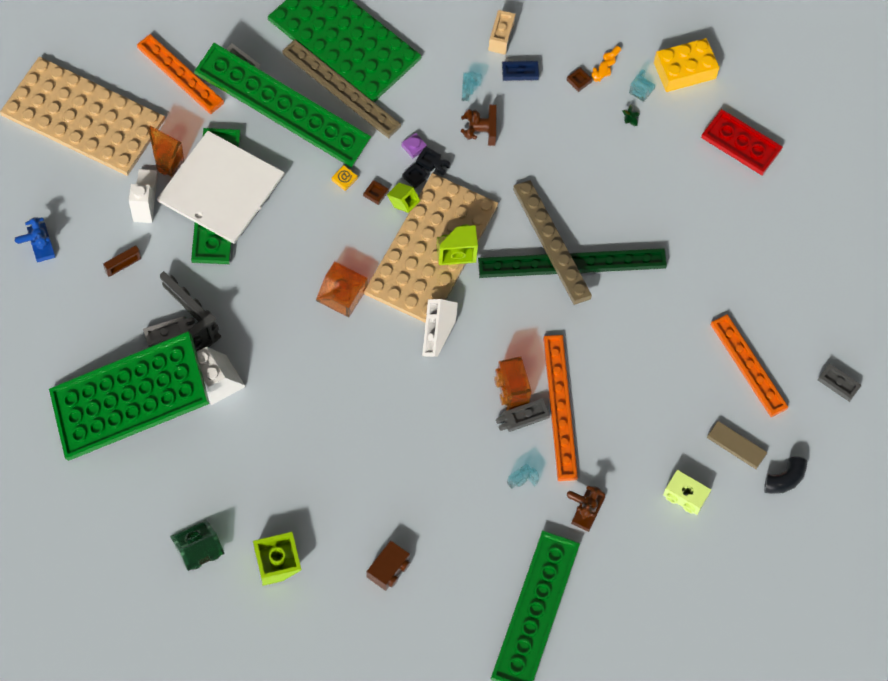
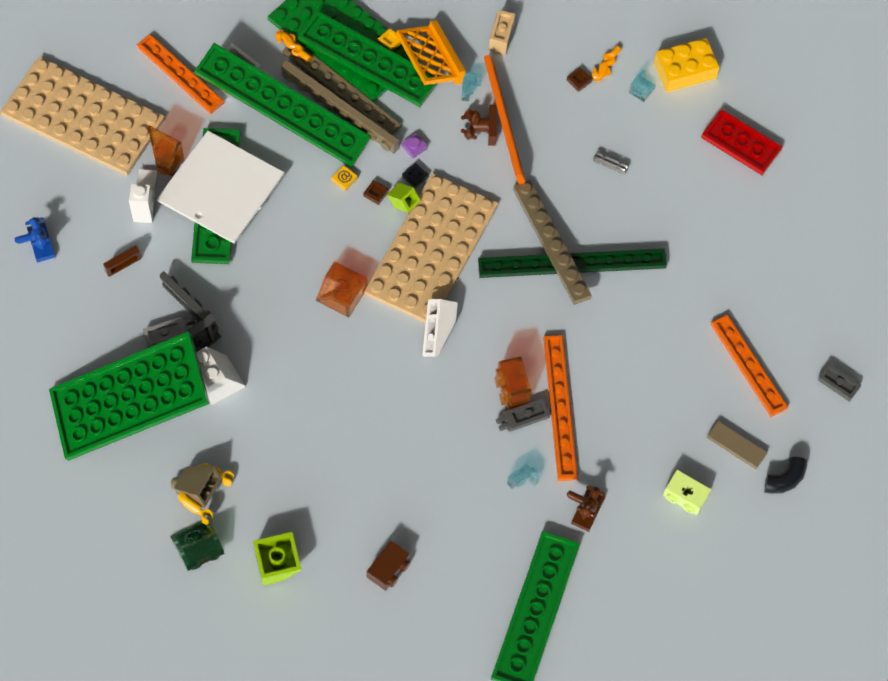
black plate [416,146,451,175] -> none
lime slope [436,224,478,265] -> none
dark blue plate [502,61,539,81] -> none
dark green plant [622,104,640,126] -> none
none -> dark tan torso [171,463,234,524]
none -> light orange animal [275,30,312,62]
none -> dark tan plate [281,60,399,154]
none -> green plate [298,11,438,107]
none -> yellow tile [377,28,401,51]
none -> light orange fence [396,20,466,85]
none -> orange tile [484,55,526,185]
none -> axle [593,152,629,174]

